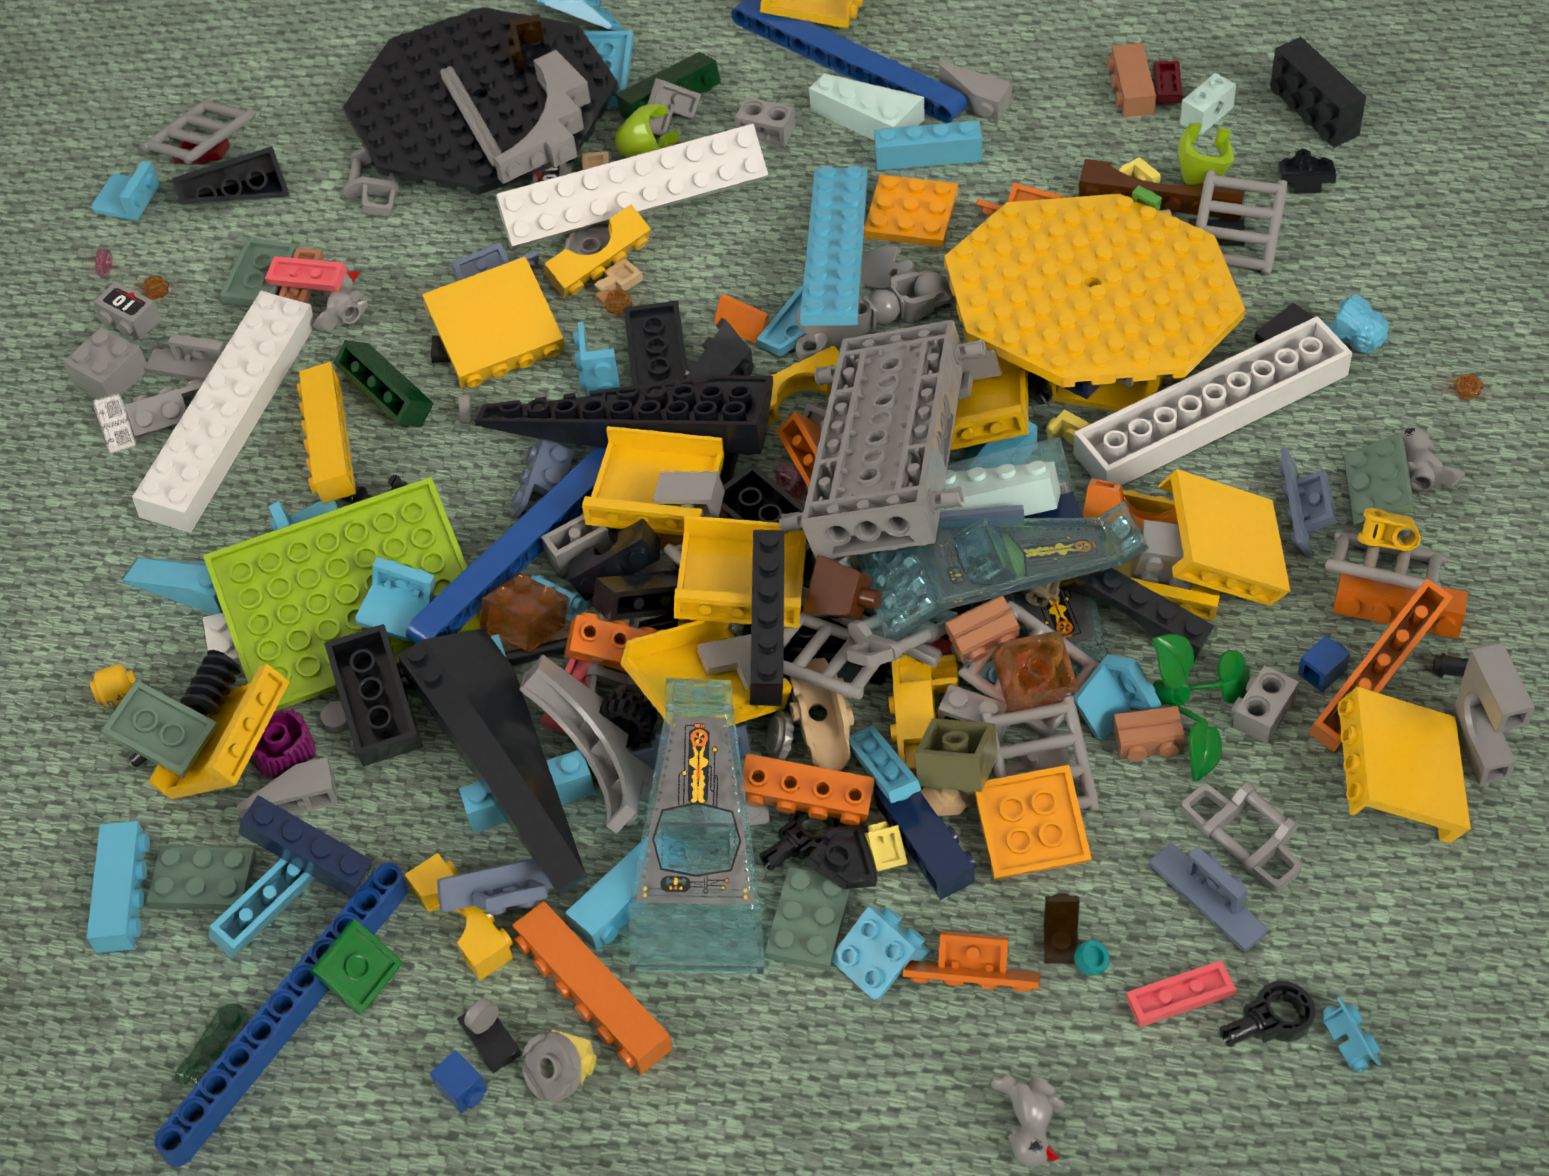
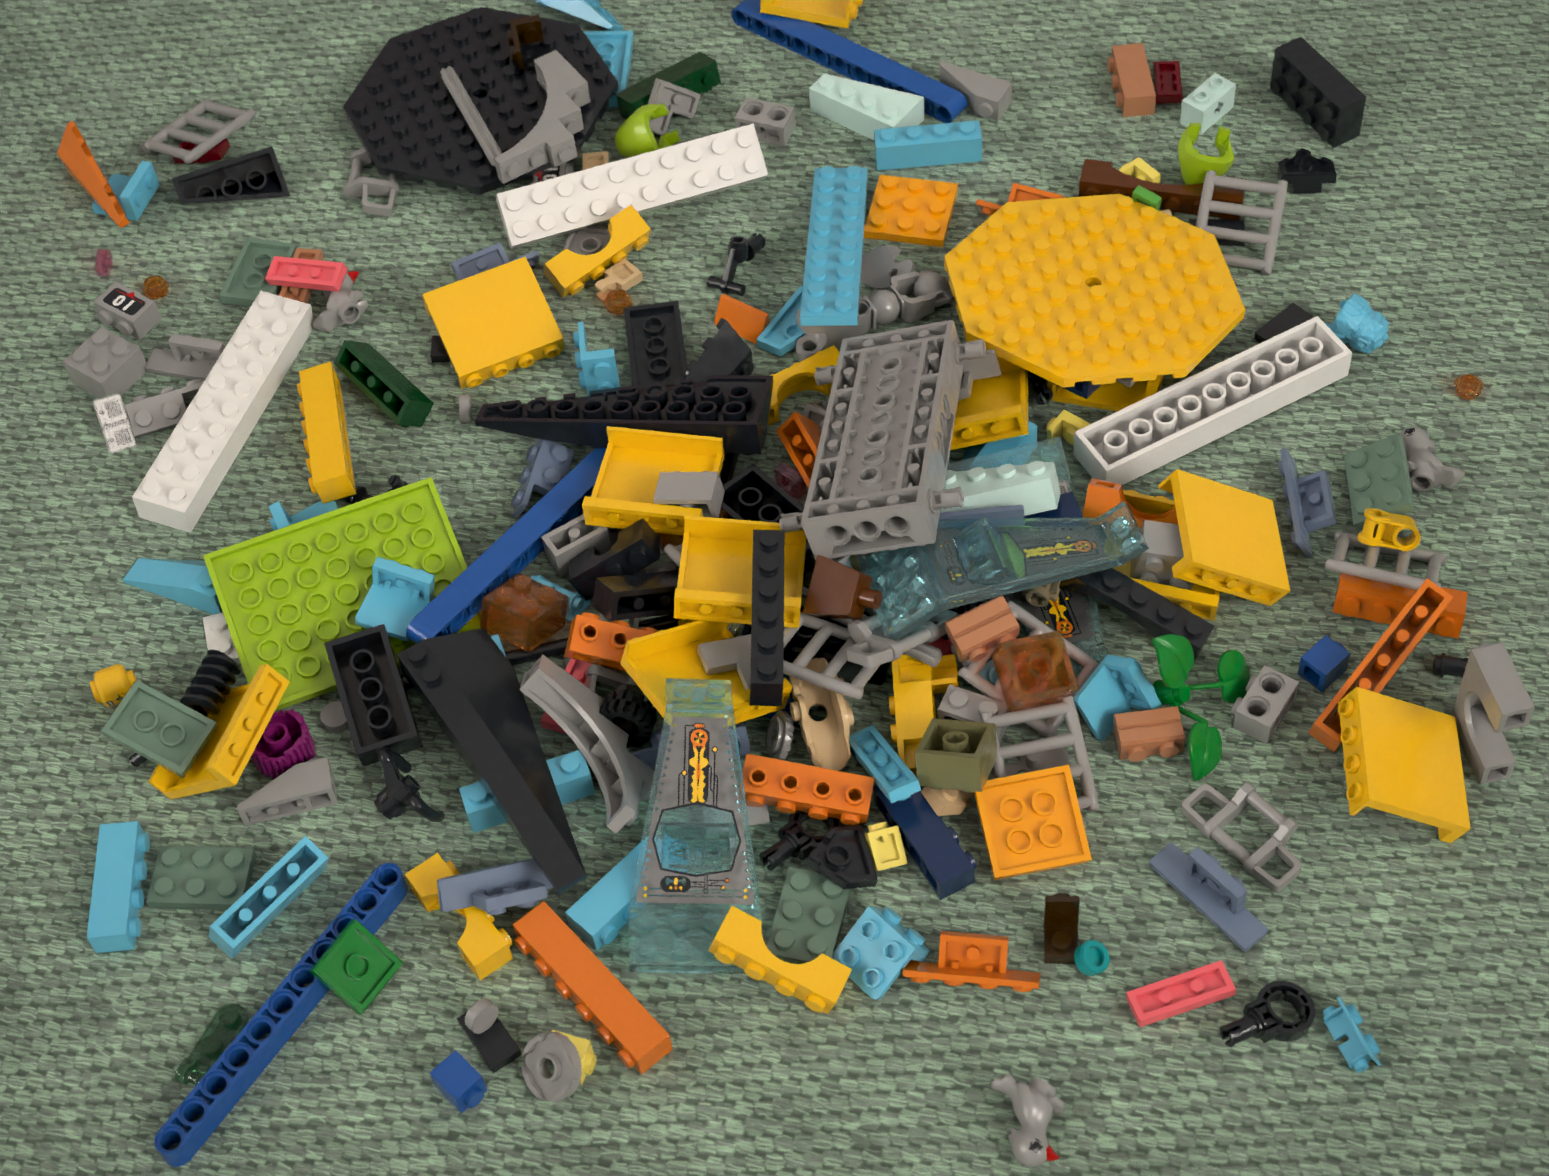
dark blue brick [239,795,373,898] -> none
none -> orange wedge [57,121,130,229]
none -> black piece [374,748,445,822]
none -> black pin [707,233,765,296]
none -> yellow arch [708,906,852,1014]

